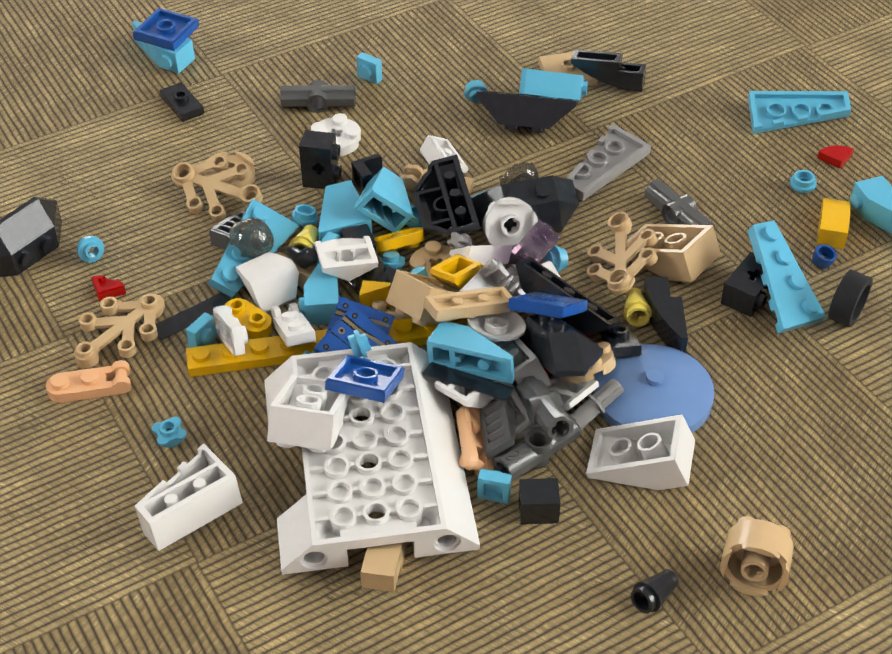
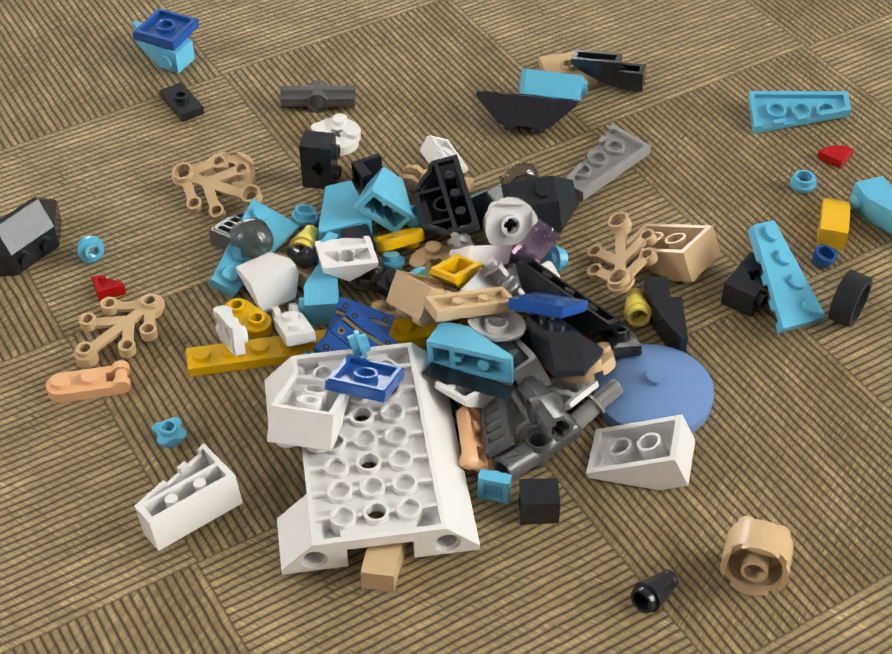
black sticker [156,292,232,340] -> none
medium azure plate [186,312,217,348] -> none
medium azure plate [356,52,382,84] -> none
yellow slope [359,280,391,308] -> none
medium azure plate [464,80,488,102] -> none
dark grey piece [644,179,715,228] -> none

